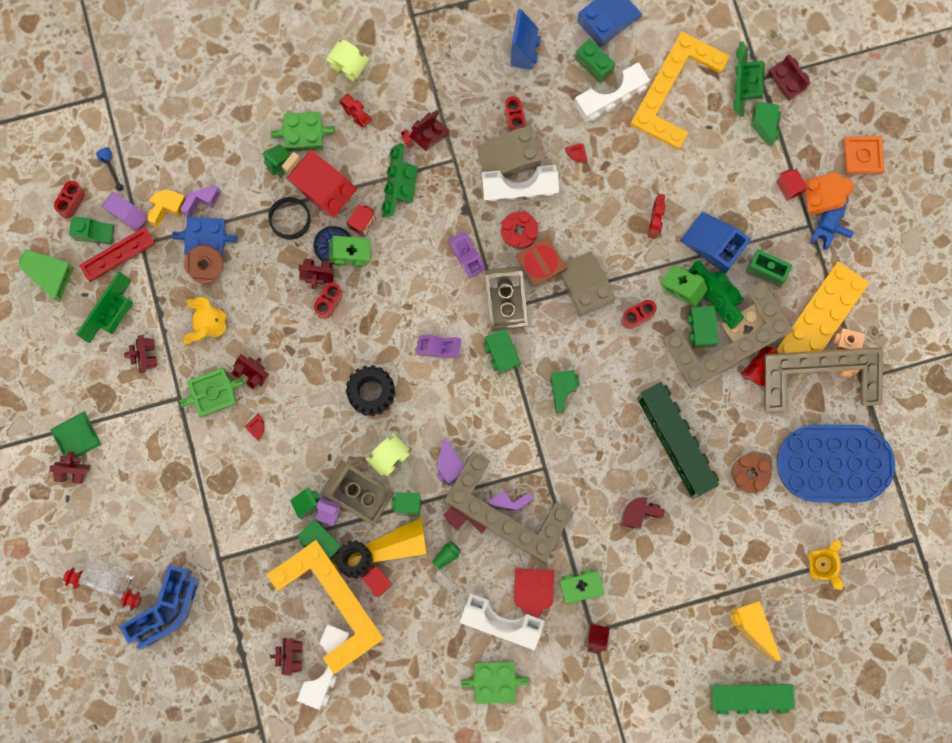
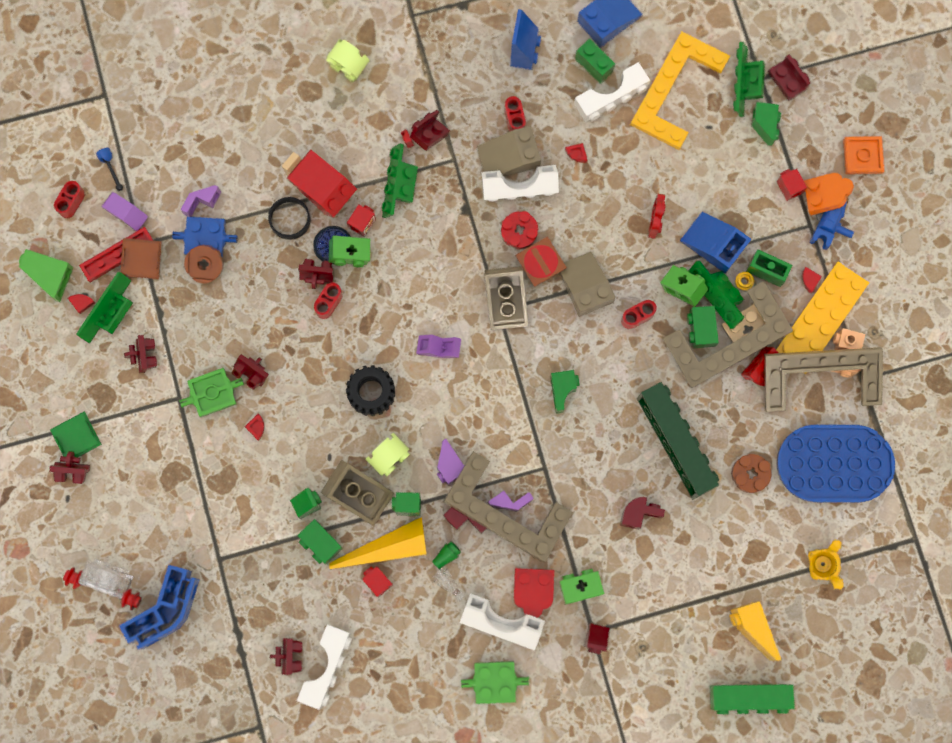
green arch [69,216,115,244] -> none
yellow brick [147,190,186,228] -> none
yellow hair [183,297,227,345] -> none
green slope [262,144,291,178] -> none
yellow plate [267,540,384,674] -> none
bright green plate [271,112,335,151] -> none
medium lavender slope [315,498,341,526] -> none
black tyre [335,540,373,579] -> none
red plate [339,93,372,128] -> none
medium lavender slope [448,231,486,278] -> none
green brick [483,329,521,375] -> none
none -> red tile [68,294,95,314]
none -> dark orange piece [120,238,162,279]
none -> yellow plate [735,272,754,291]
none -> red tile [802,267,822,293]

